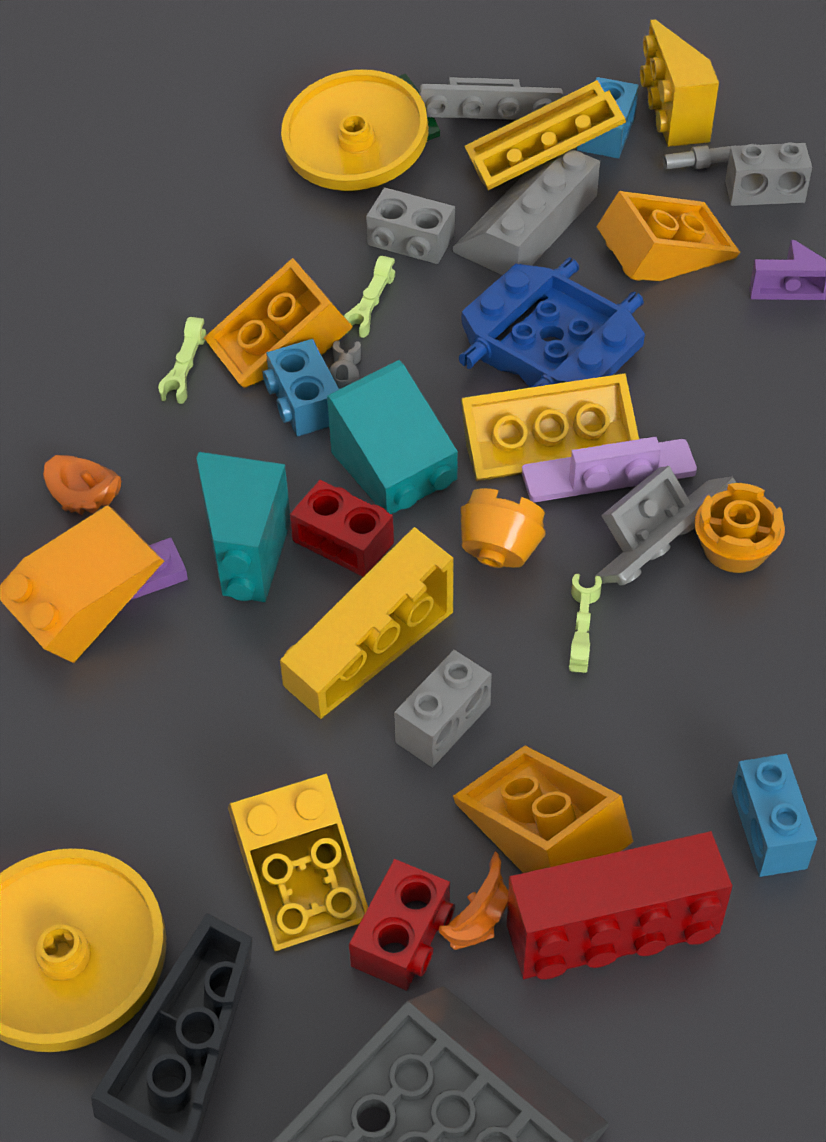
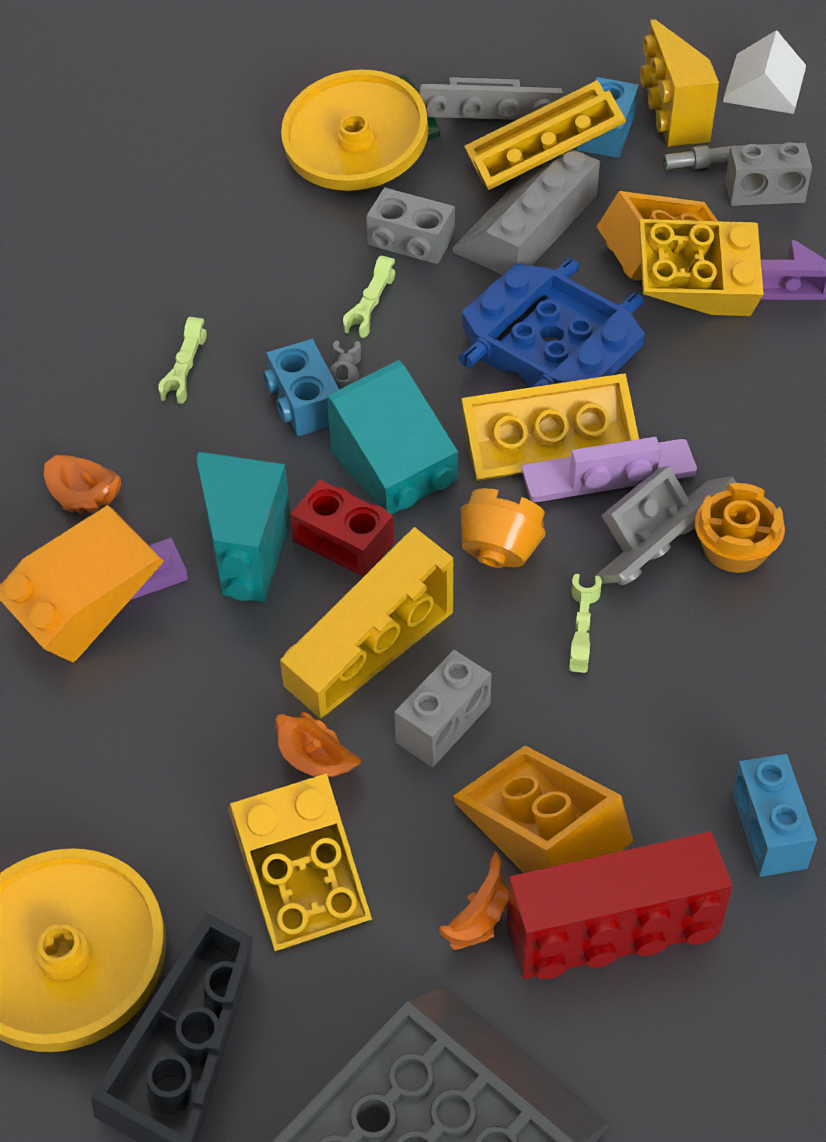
light orange slope [204,258,353,388] -> none
red brick [349,859,455,991] -> none
none -> orange hat [275,712,362,777]
none -> yellow slope [639,219,764,316]
none -> white slope [723,30,806,114]

